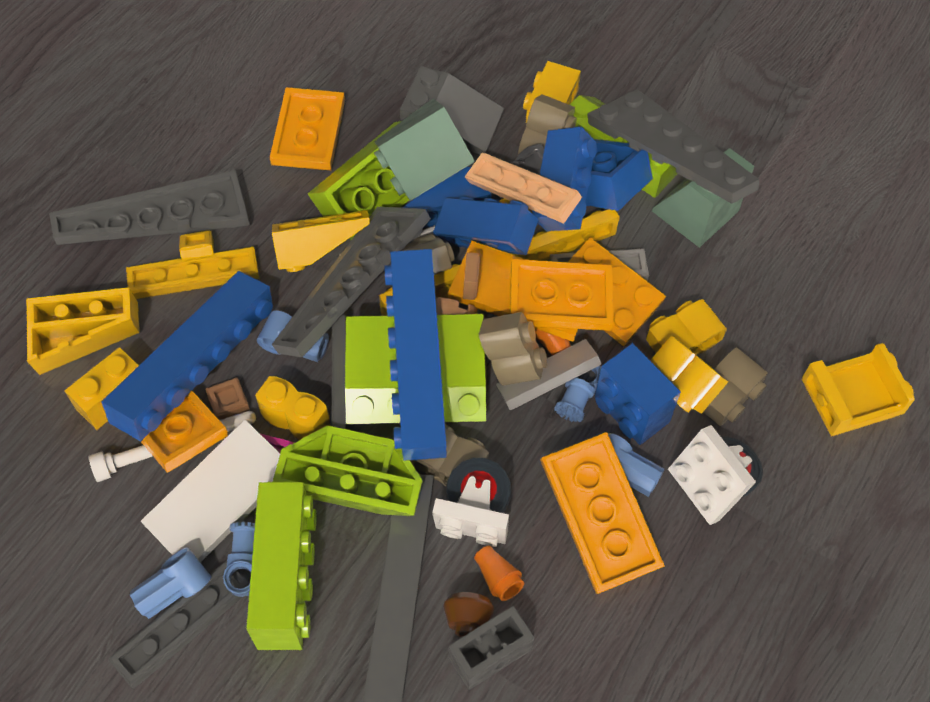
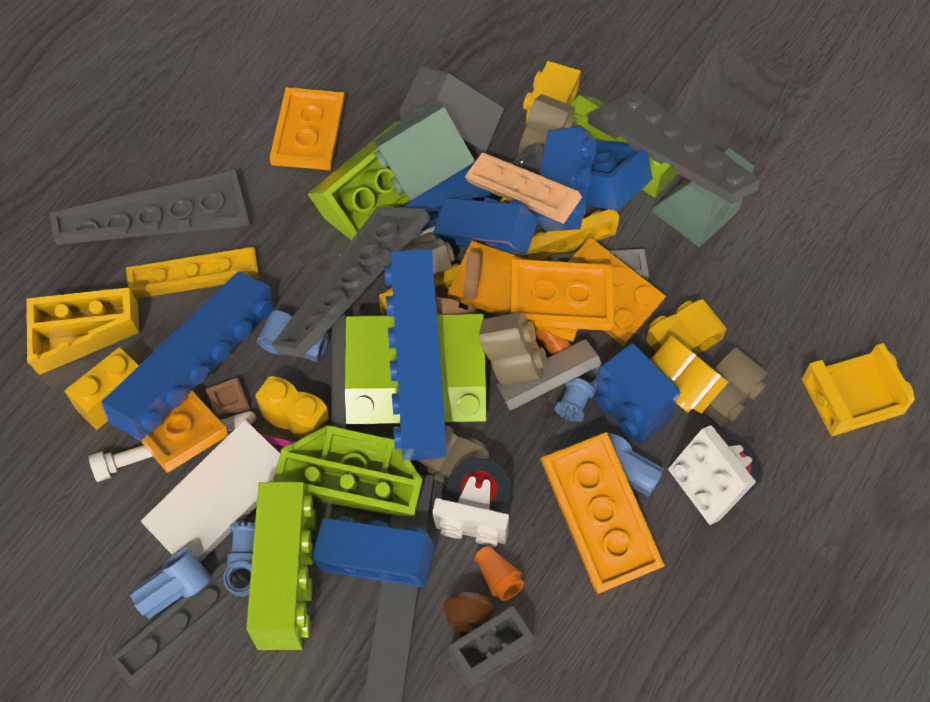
yellow tile [179,231,214,260] -> none
yellow slope [272,210,370,272] -> none
none -> blue brick [311,516,435,588]

